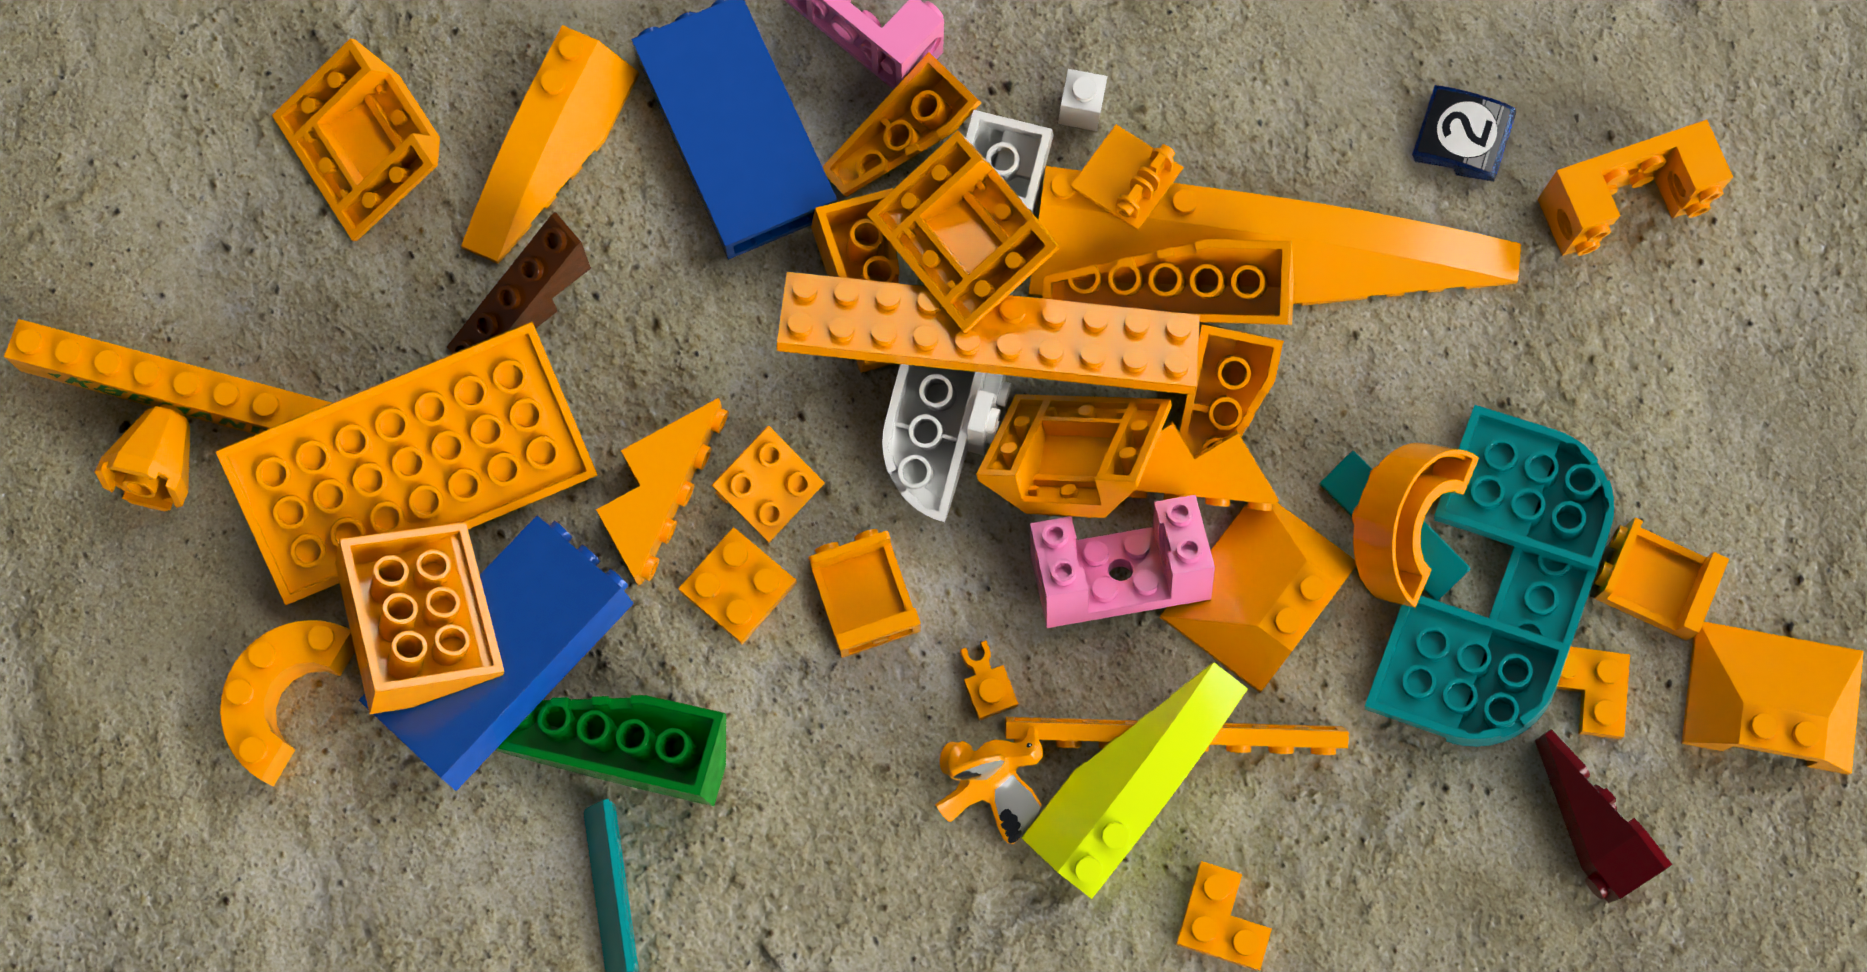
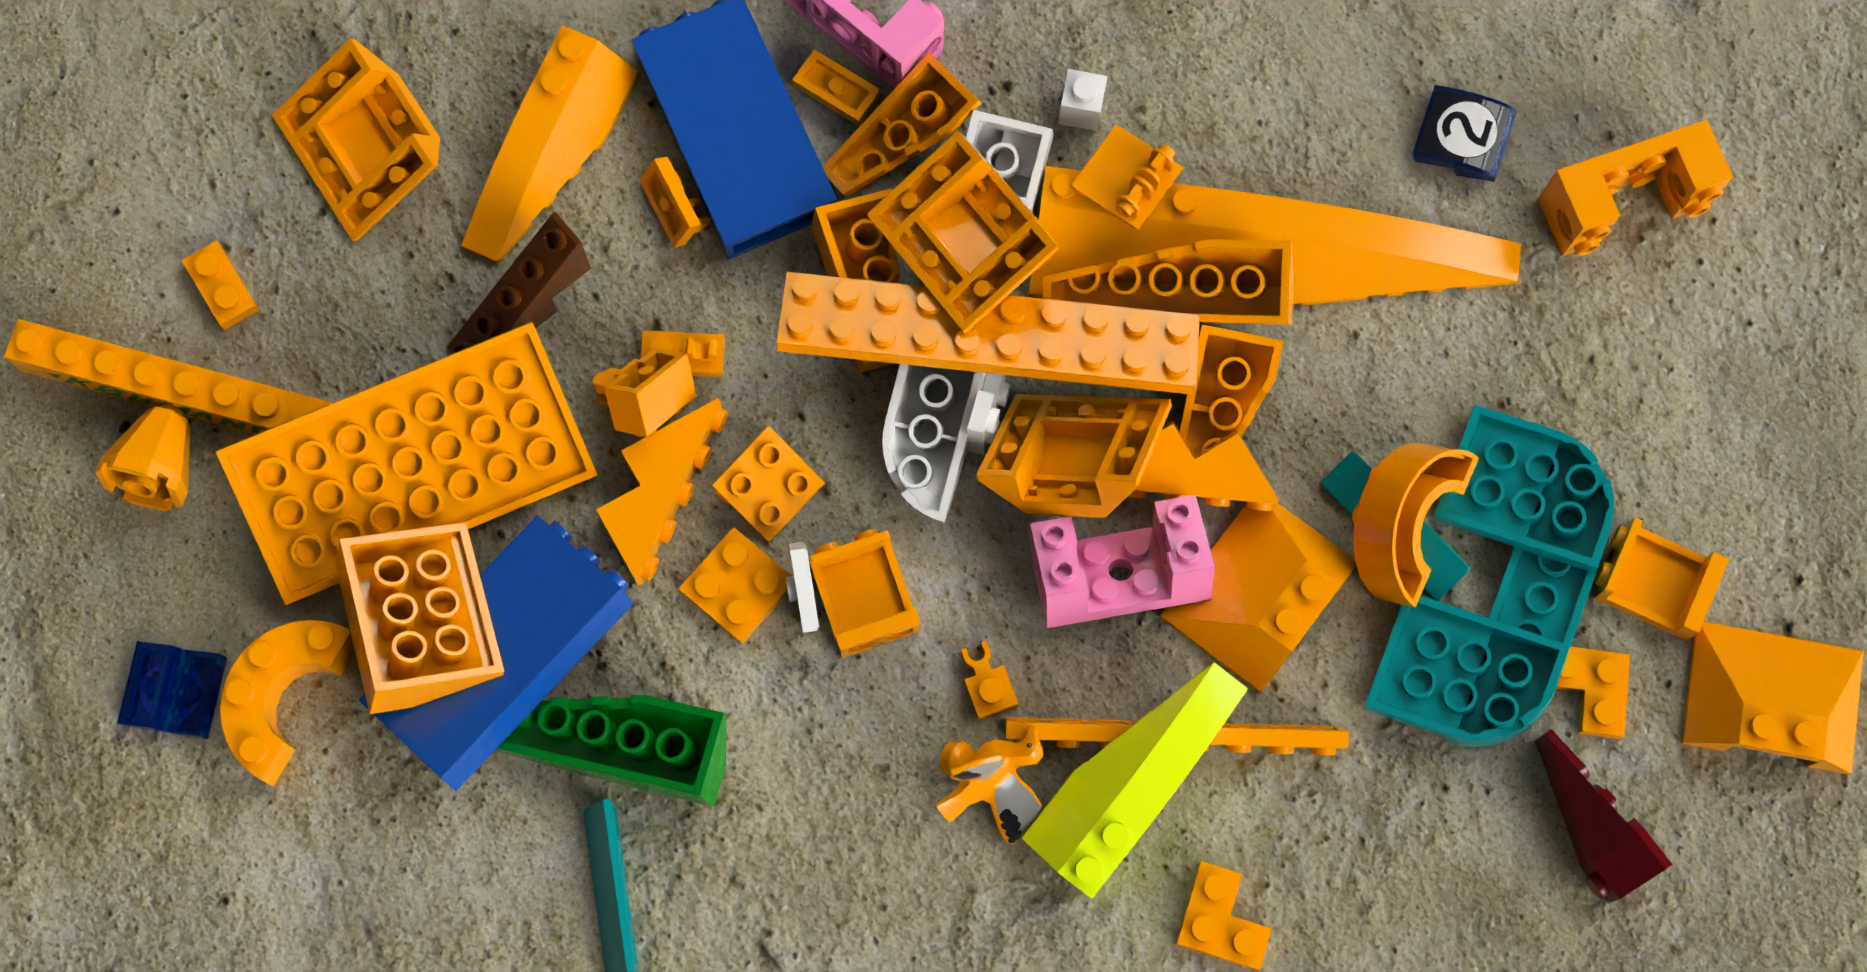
none -> clear blue slope [117,641,227,739]
none -> light orange plate [181,240,260,331]
none -> light orange brick [592,347,697,437]
none -> light orange plate [639,156,711,248]
none -> light orange plate [641,330,725,378]
none -> white plate [786,542,819,633]
none -> light orange plate [792,49,881,127]

